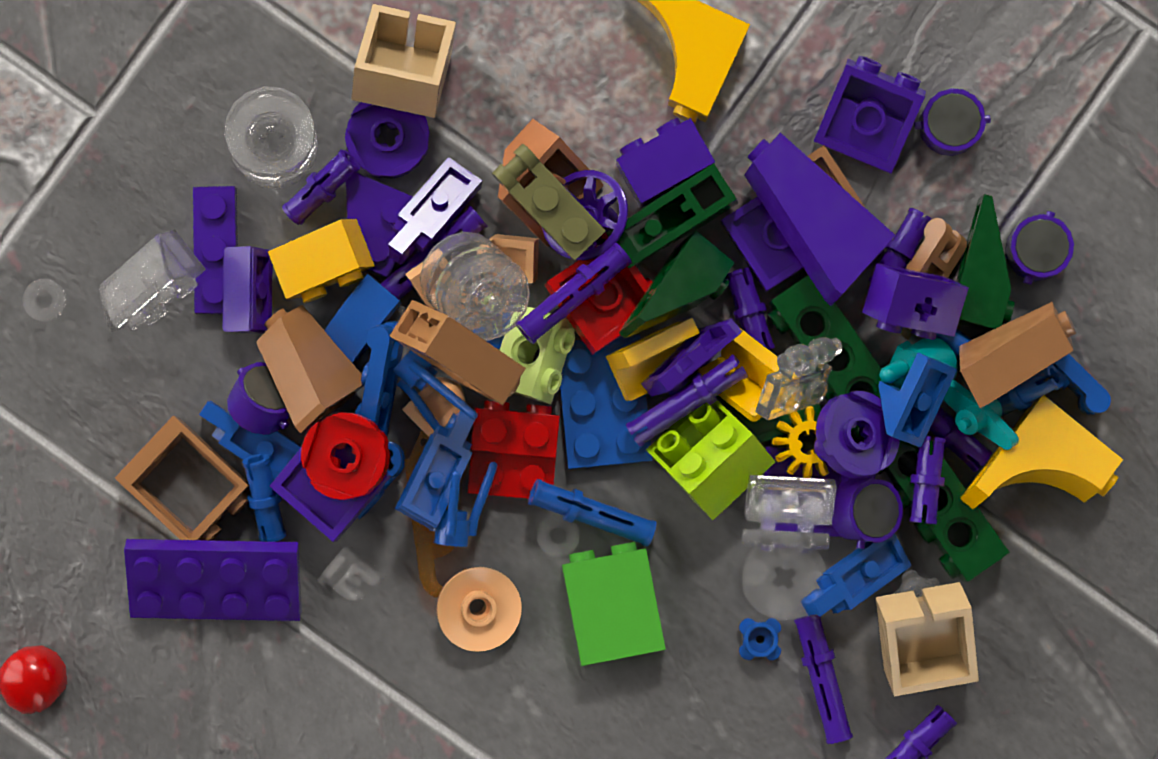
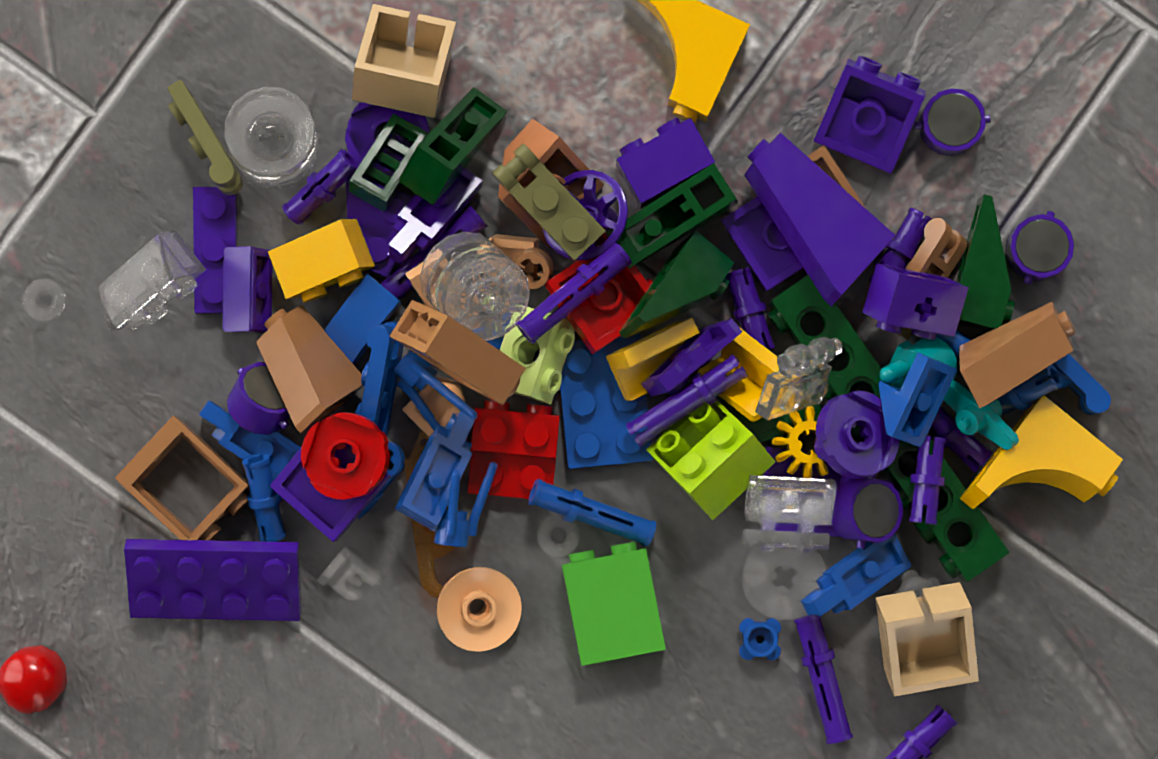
none -> olive plate [167,79,243,195]
none -> dark green slope [349,113,429,212]
none -> dark green slope [398,87,508,205]
none -> medium nougat bush [512,247,554,290]

